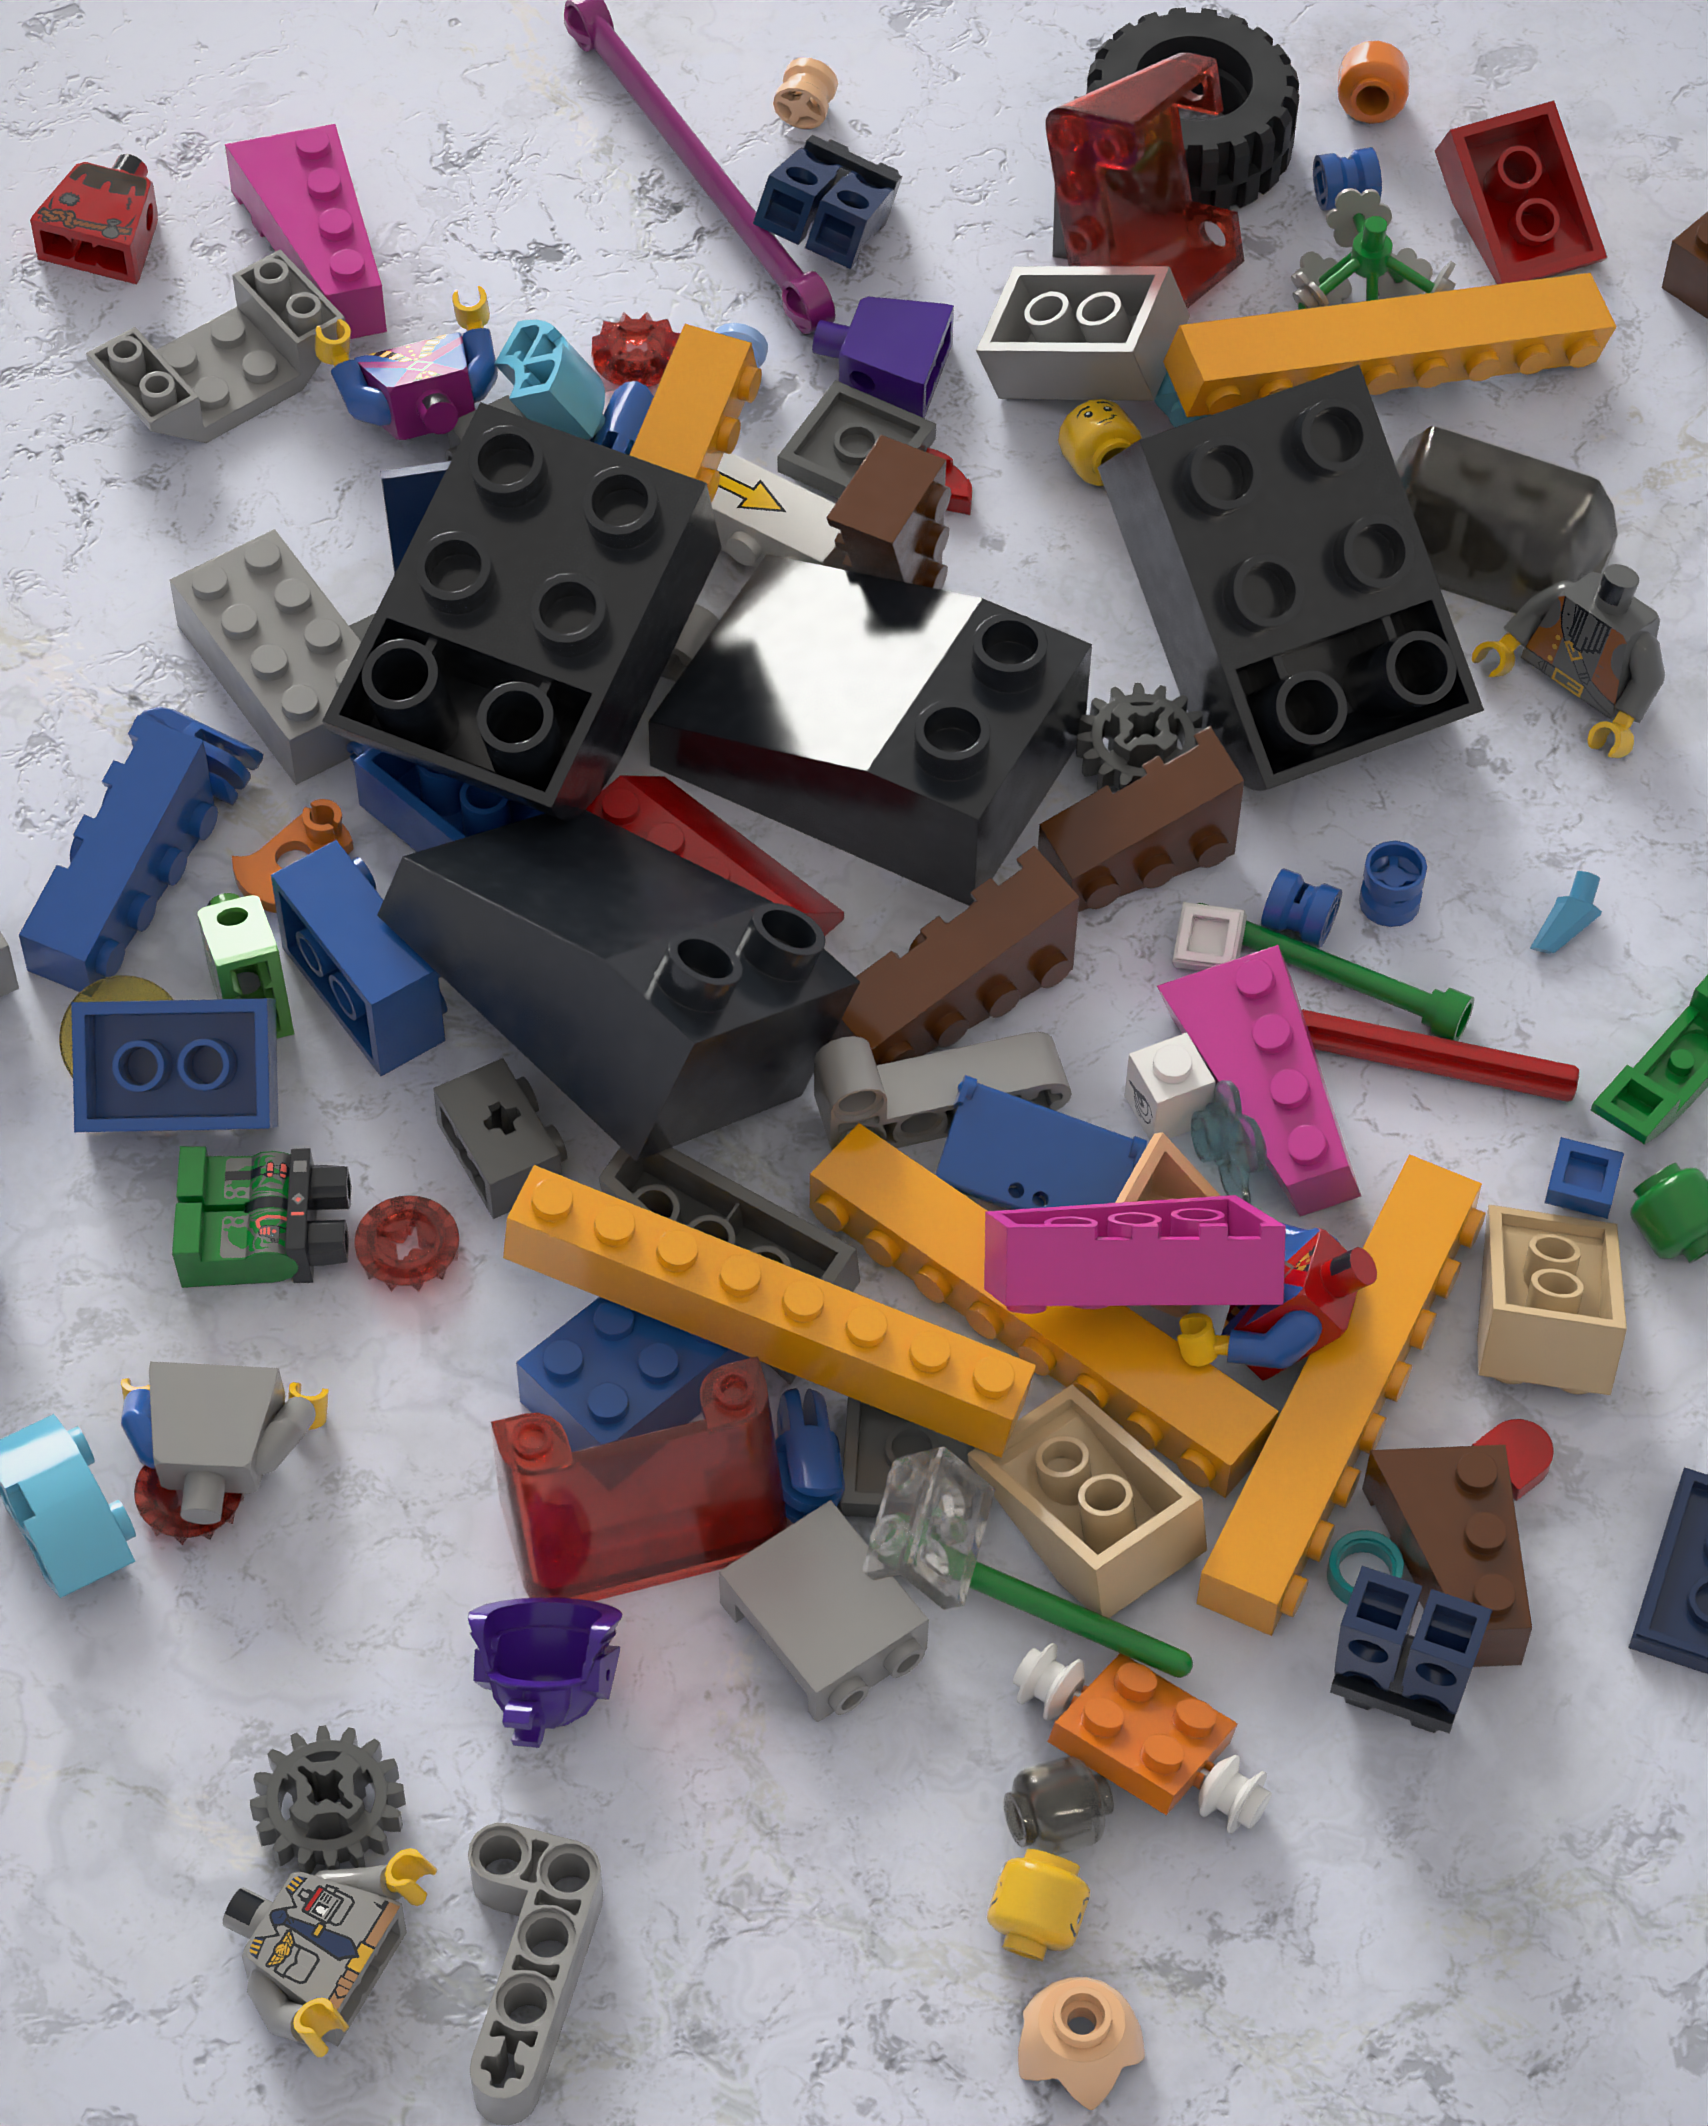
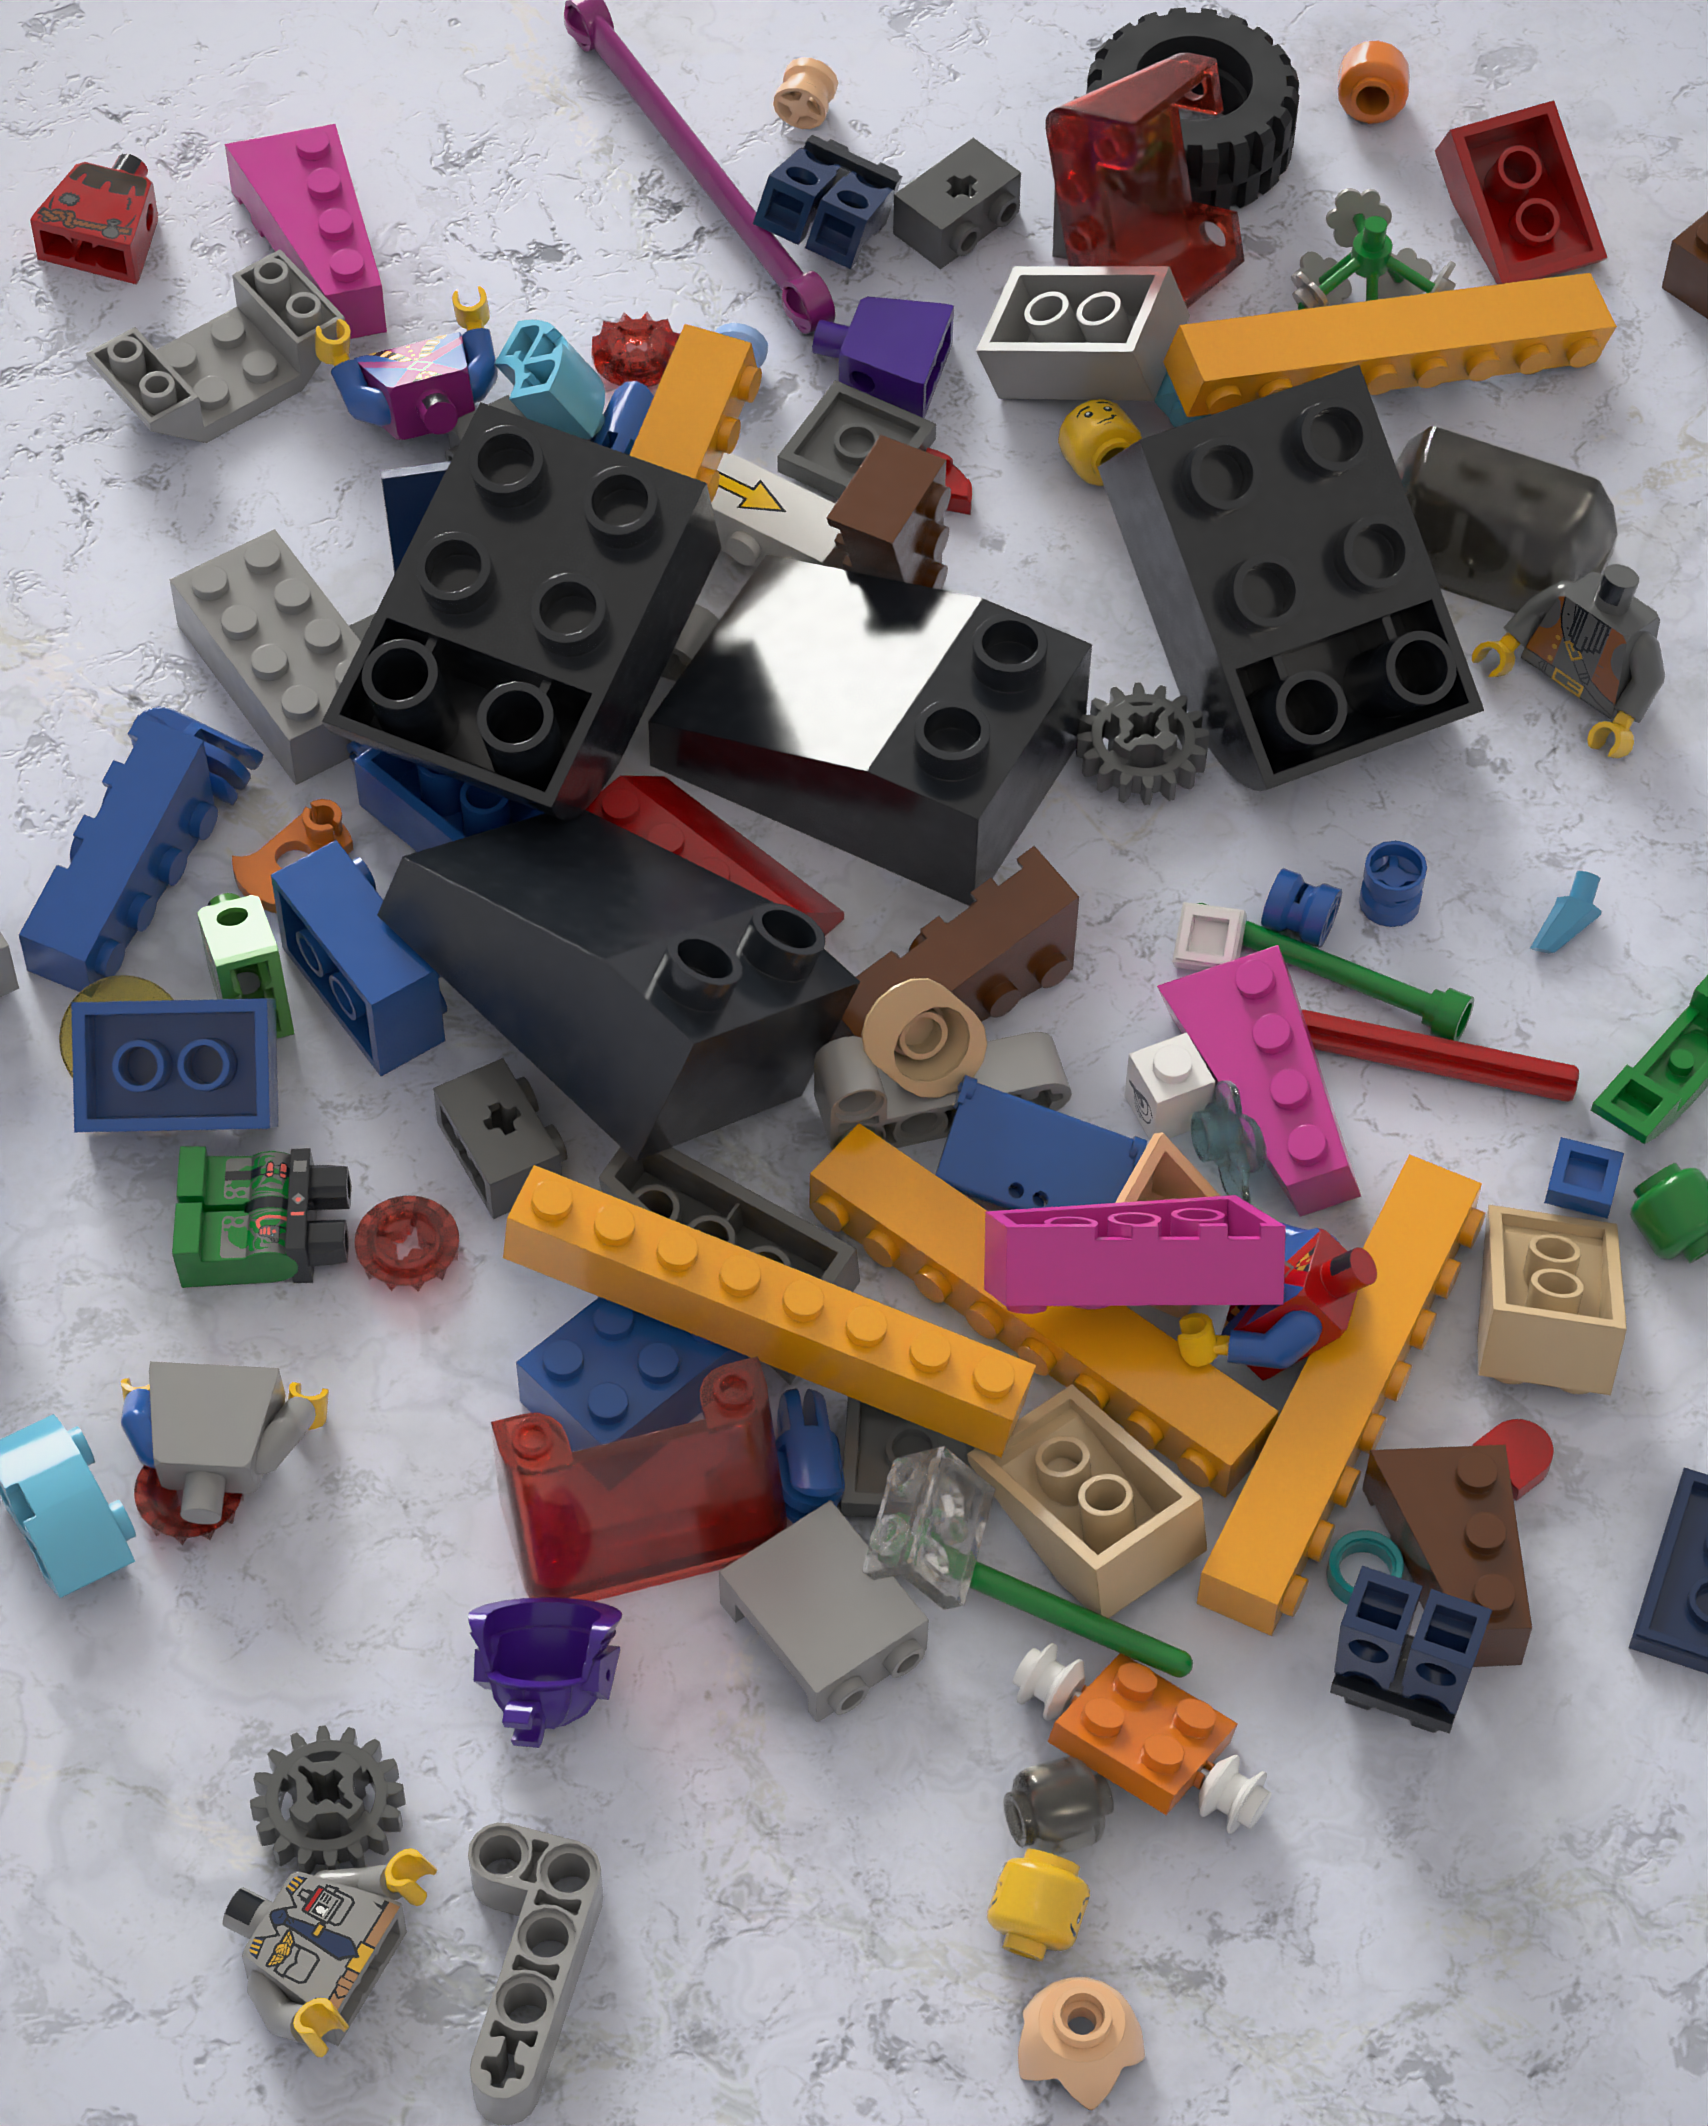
reddish brown wedge [1038,726,1244,912] -> none
blue wheel [1313,147,1382,211] -> none
none -> tan piece [861,978,987,1098]
none -> dark grey brick [893,137,1021,270]

